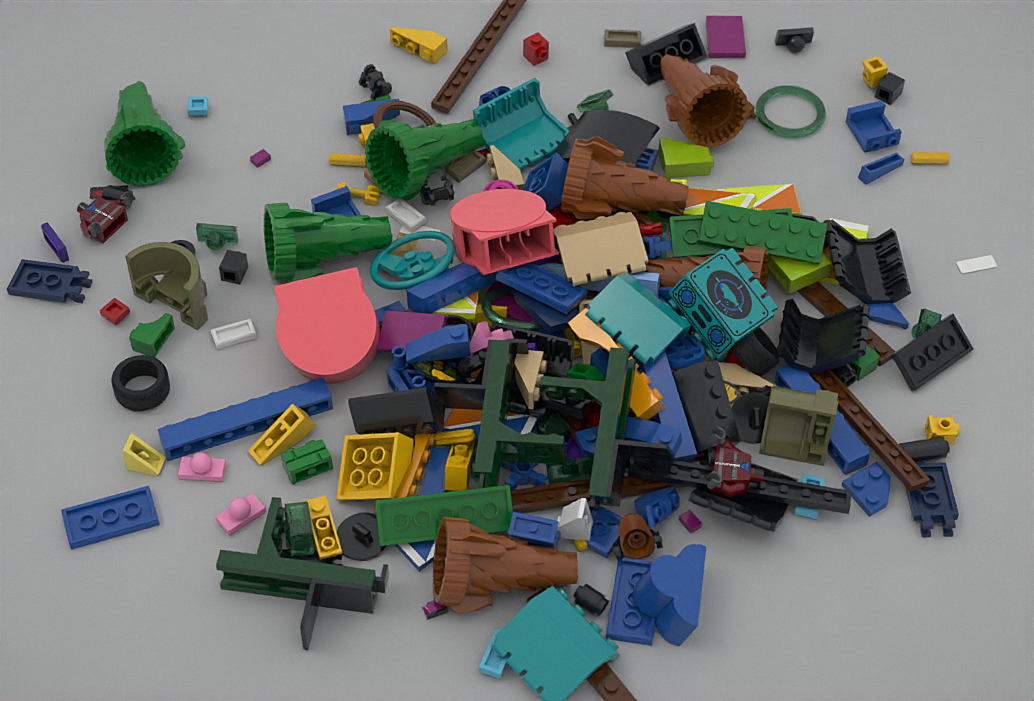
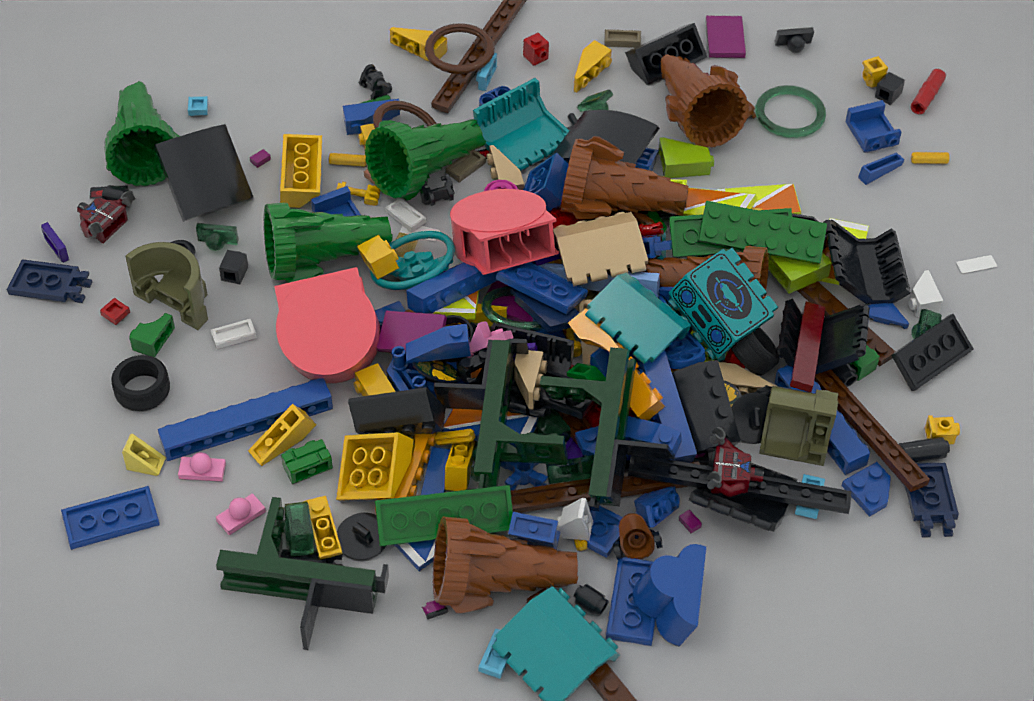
none -> black slope [154,124,254,222]
none -> yellow slope [280,134,322,208]
none -> yellow brick [353,363,396,396]
none -> yellow brick [357,235,399,280]
none -> reddish brown wedge [424,23,495,74]
none -> medium azure plate [476,53,497,91]
none -> yellow slope [574,40,612,93]
none -> dark red tile [790,301,825,392]
none -> white slope [908,270,943,318]
none -> red axle [910,68,946,114]

